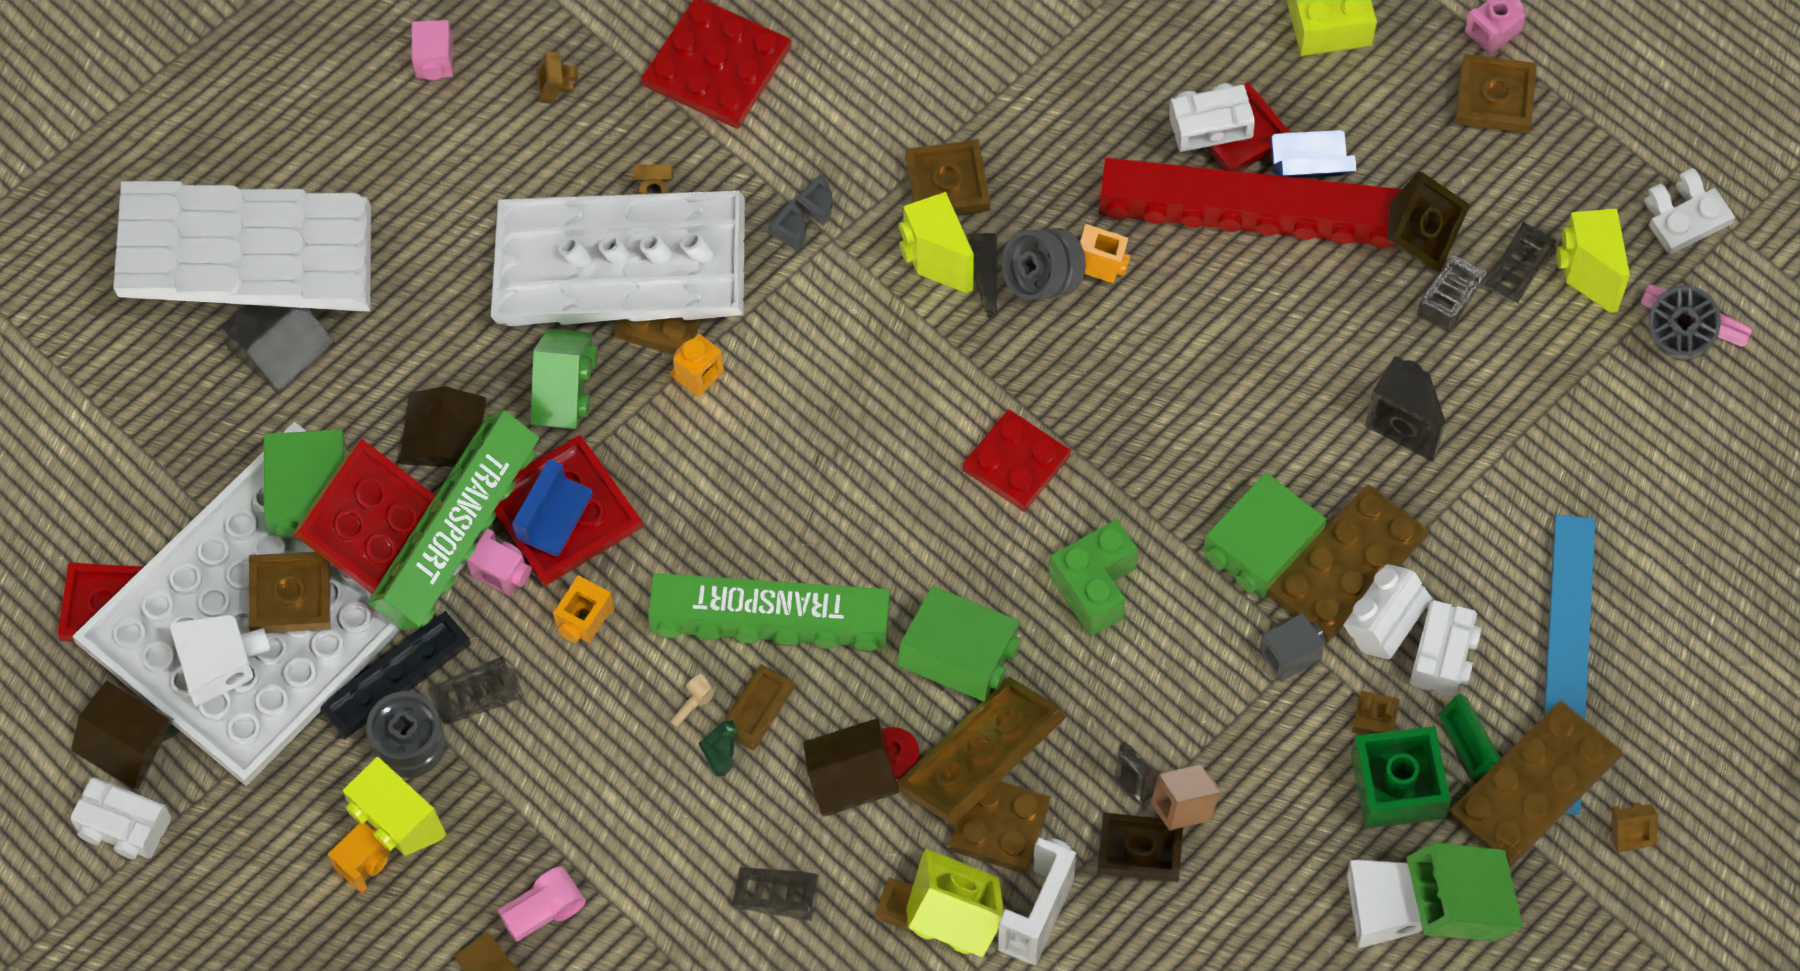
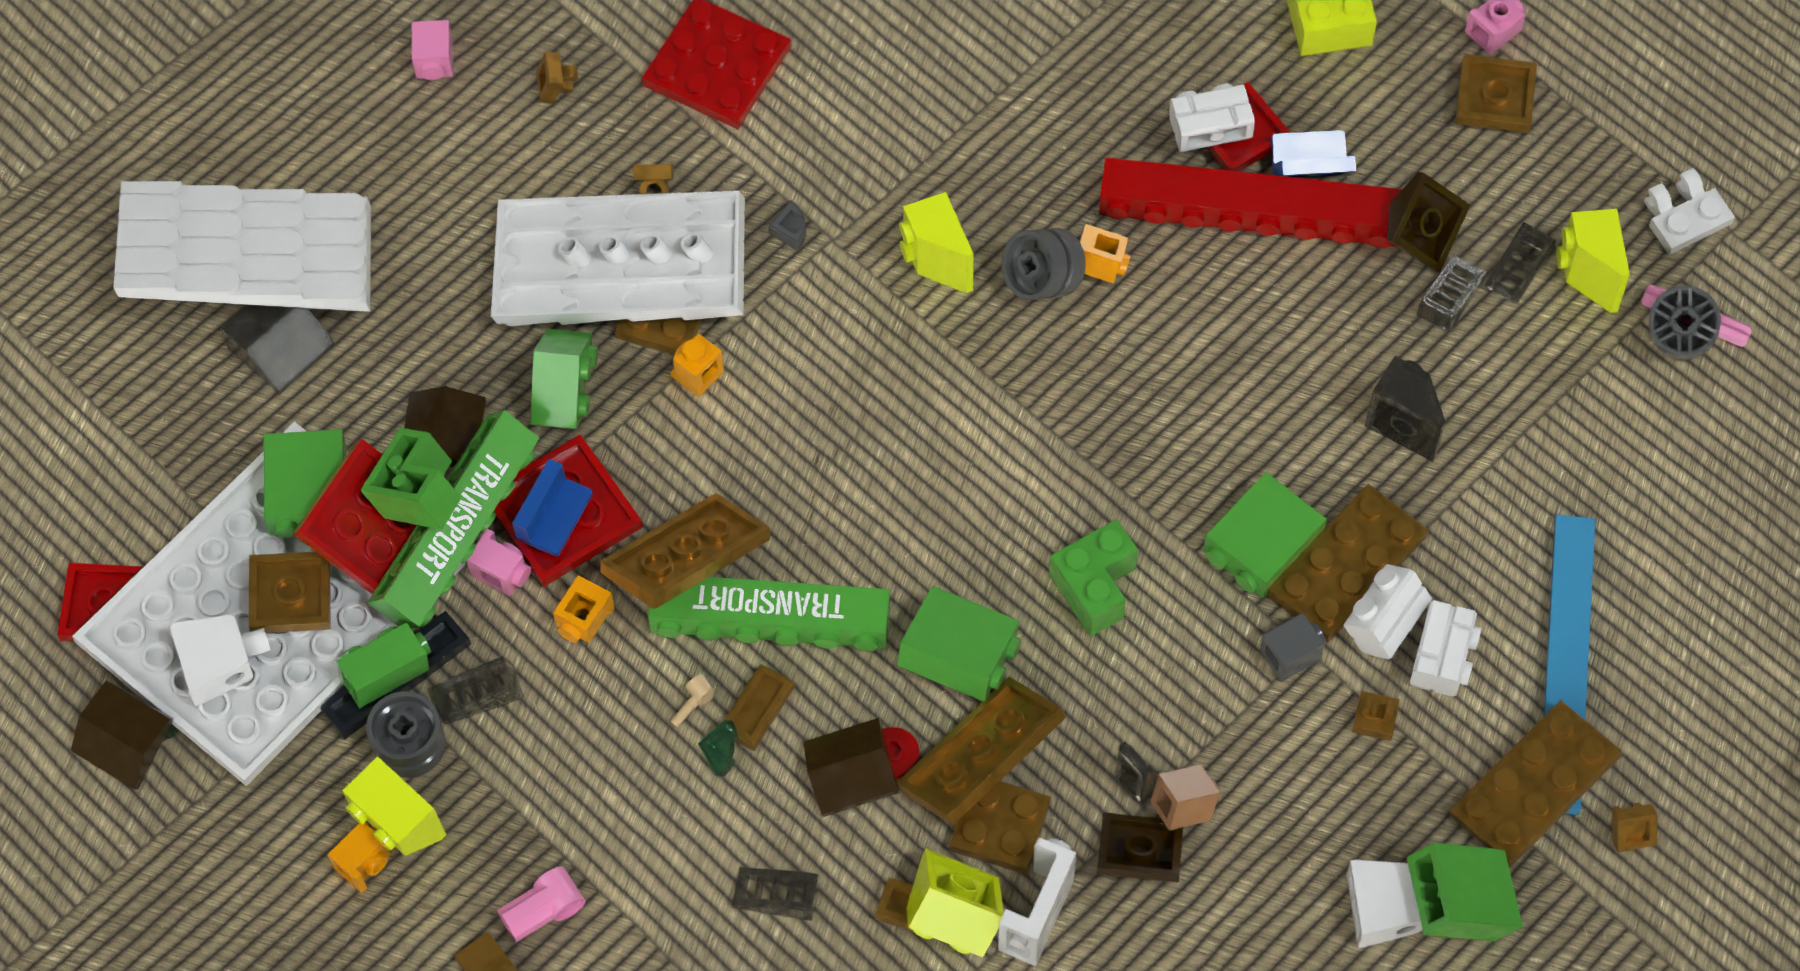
white brick [71,777,171,860] -> none
dark grey tile [795,174,833,226] -> none
pearl gold plate [905,139,991,215] -> none
red plate [962,409,1071,512] -> none
clear smoke slope [966,233,997,318] -> none
green brick [1351,726,1451,829] -> none
green tile [1438,693,1501,782] -> none
none -> bright green brick [336,622,431,708]
none -> bright green brick [360,428,461,530]
none -> pearl gold plate [600,493,770,610]

